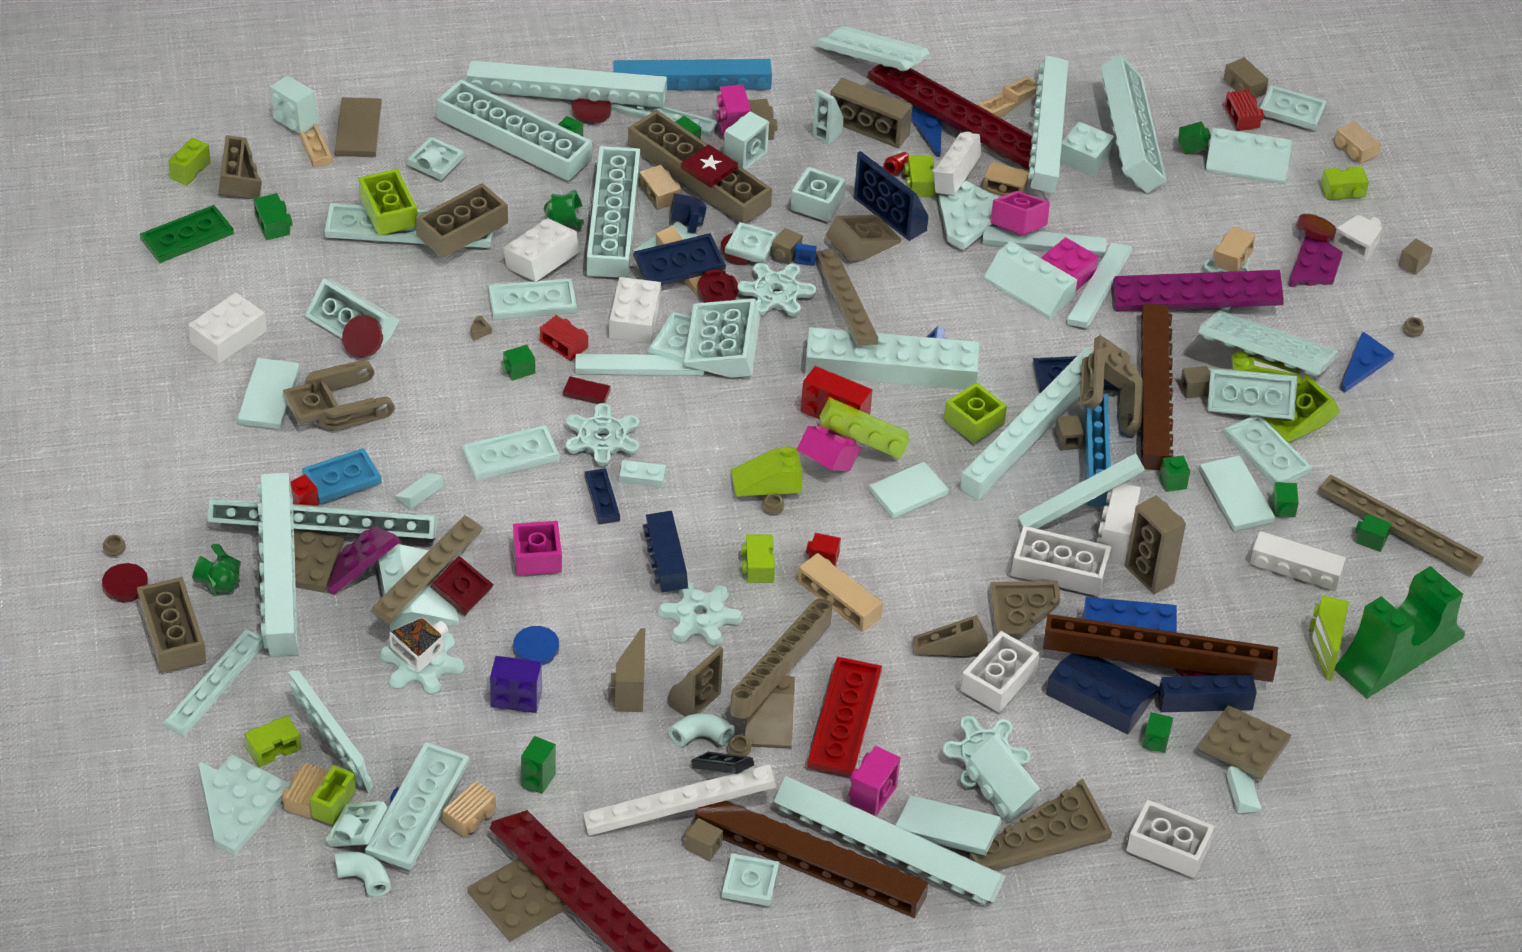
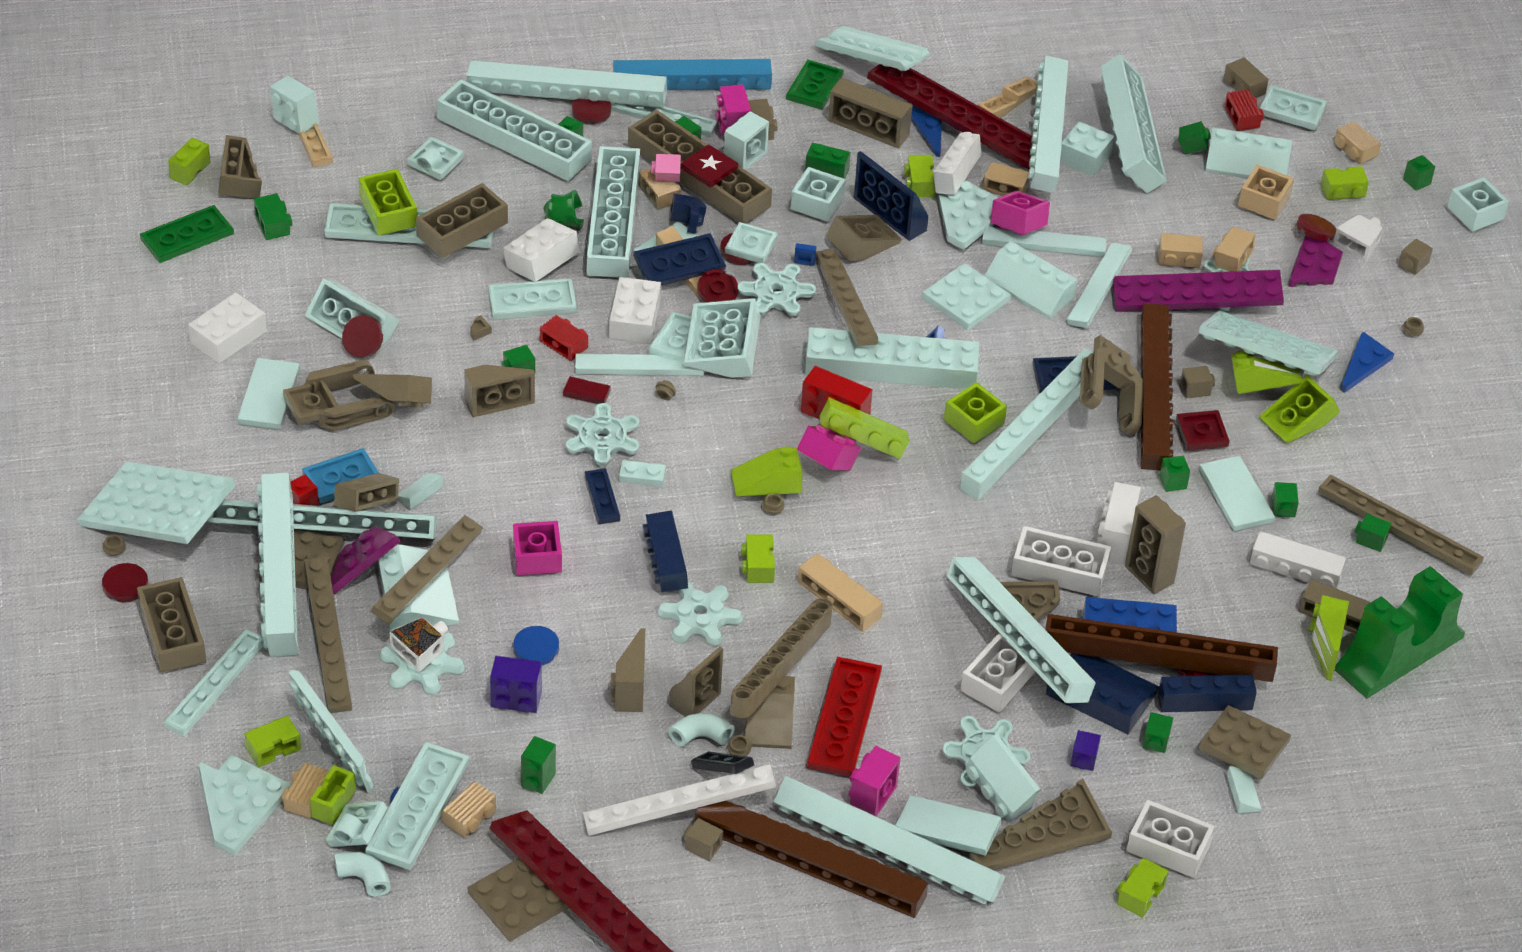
green helmet [192,544,241,596] -> none
dark tan tile [335,97,382,157] -> none
dark red tile [430,556,494,616] -> none
light aqua tile [462,425,560,481] -> none
light aqua plate [722,853,779,906] -> none
dark tan brick [771,228,803,265] -> none
red brick [806,533,841,567] -> none
light aqua slope [812,89,844,145] -> none
light aqua tile [869,462,949,519] -> none
red cone [883,152,909,175] -> none
dark tan slope [913,615,988,656] -> none
light aqua tile [1018,453,1145,529] -> none
dark pink brick [1041,237,1099,292] -> none
dark tan brick [1055,415,1084,451] -> none
dark azure brick [1084,394,1111,506] -> none
light aqua tile [1208,368,1297,420] -> none
light aqua tile [1223,416,1312,485] -> none
none -> light aqua plate [77,461,236,544]
none -> dark tan plate [304,556,352,713]
none -> dark tan brick [334,473,399,512]
none -> dark tan slope [353,374,432,407]
none -> dark tan slope [464,365,535,417]
none -> bright pink brick [651,154,681,182]
none -> dark tan plate [655,380,676,400]
none -> green tile [786,59,844,110]
none -> green brick [805,142,851,179]
none -> light aqua plate [922,263,1011,330]
none -> light aqua brick [947,557,1096,703]
none -> dark purple brick [1070,730,1101,771]
none -> lime brick [1116,857,1169,918]
none -> tan brick [1159,233,1203,268]
none -> dark red plate [1176,410,1230,451]
none -> tan brick [1238,165,1294,220]
none -> dark tan brick [1299,579,1371,634]
none -> green brick [1403,155,1435,191]
none -> light aqua brick [1448,177,1509,232]

